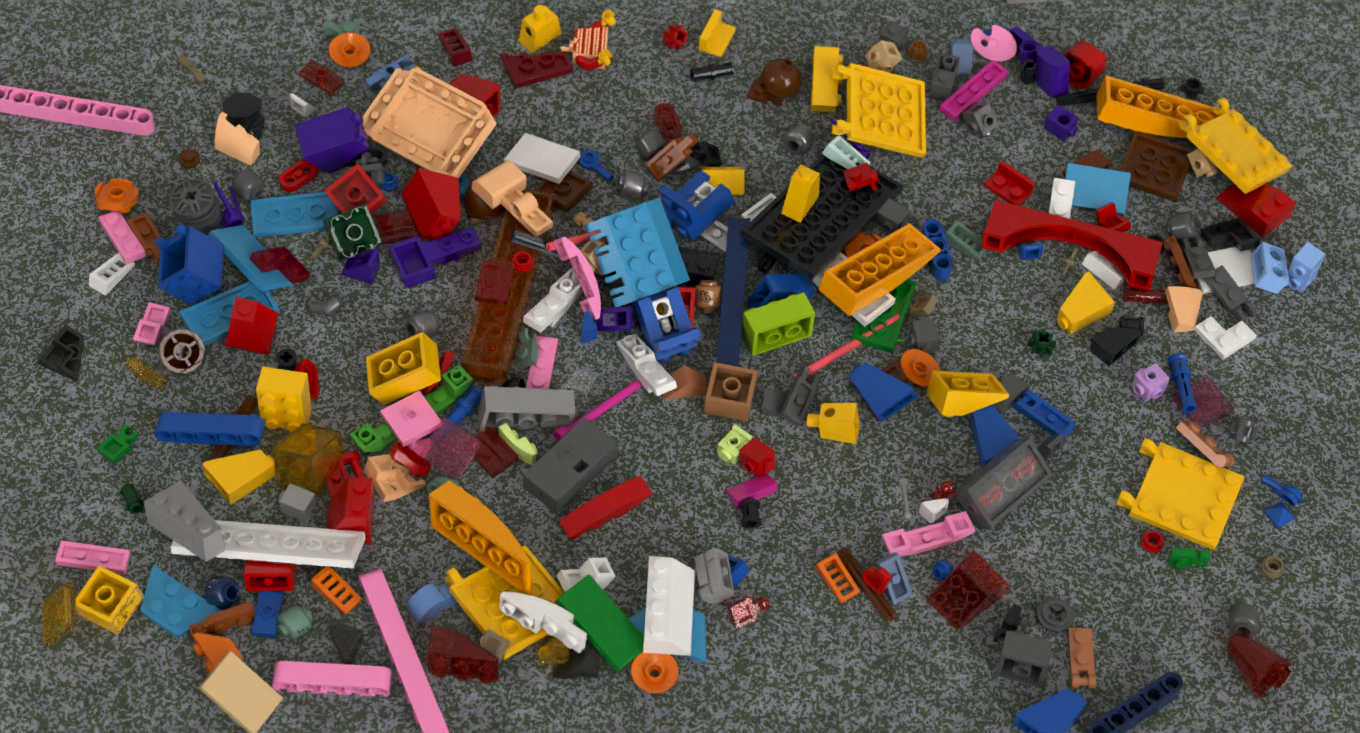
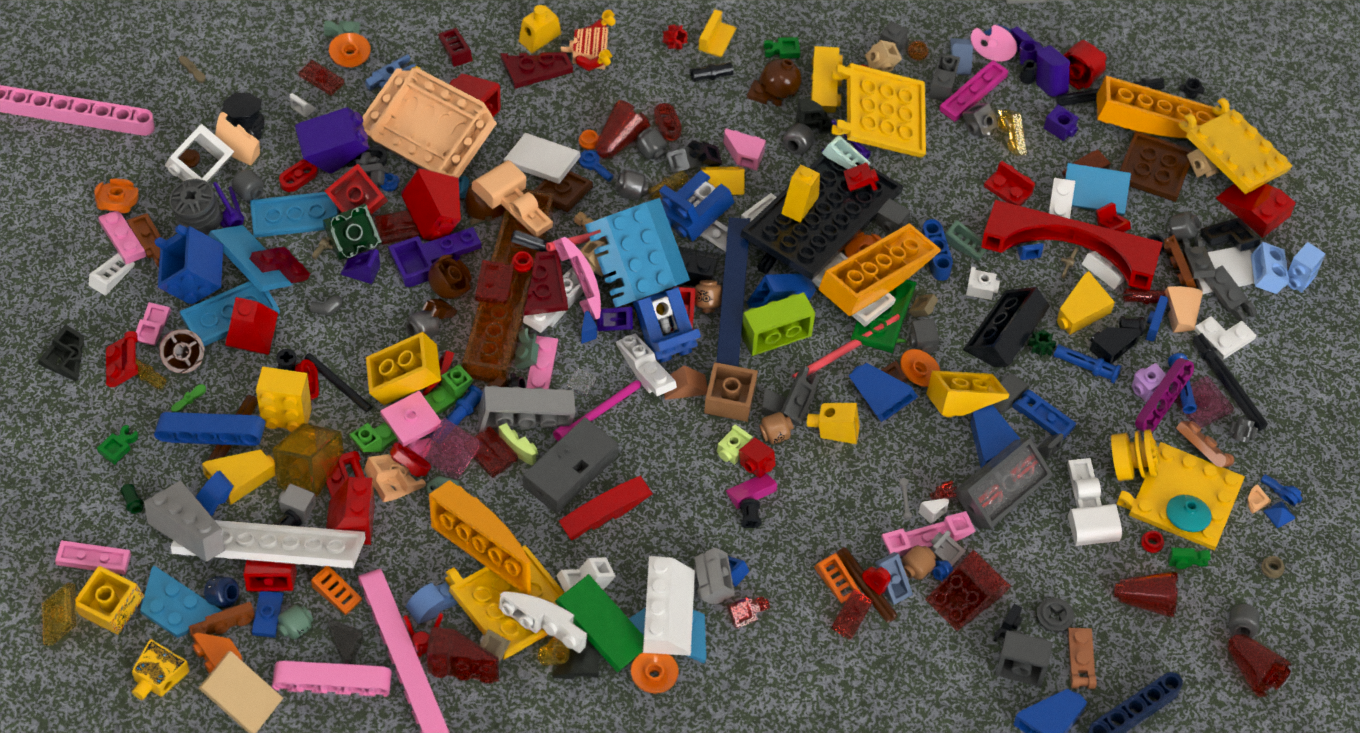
dark orange hinge [646,134,699,181] -> none
none -> red plate [106,331,138,387]
none -> yellow torso [132,639,189,700]
none -> white window [165,124,234,183]
none -> bright green piece [171,384,206,413]
none -> blue slope [195,471,234,517]
none -> black bush [272,509,302,527]
none -> black bar [304,353,373,413]
none -> red plant [403,613,443,657]
none -> reddish brown plate [422,299,457,319]
none -> reddish brown cylinder [428,254,472,299]
none -> dark red wing [524,250,568,316]
none -> orange plate [579,130,600,150]
none -> clear red cone [595,100,650,159]
none -> clear yellow axle [647,170,689,200]
none -> bright pink slope [723,129,766,171]
none -> medium nougat head [759,412,794,445]
none -> green plate [763,37,800,59]
none -> pearl dark grey slope [795,98,833,134]
none -> clear red plate [830,589,874,640]
none -> medium nougat head [901,545,936,580]
none -> light grey bracket [930,530,966,566]
none -> black slope [963,287,1050,367]
none -> white brick [966,267,1000,300]
none -> clear yellow plate [998,109,1027,156]
none -> blue pin [1054,344,1122,384]
none -> white plate [1067,458,1122,546]
none -> yellow wheel [1111,429,1159,482]
none -> clear red cone [1114,571,1178,618]
none -> magenta beam [1135,358,1194,432]
none -> blue plate [1146,295,1168,342]
none -> teal dish [1166,495,1212,532]
none -> black axle [1192,333,1268,431]
none -> light nougat tile [1248,484,1271,514]

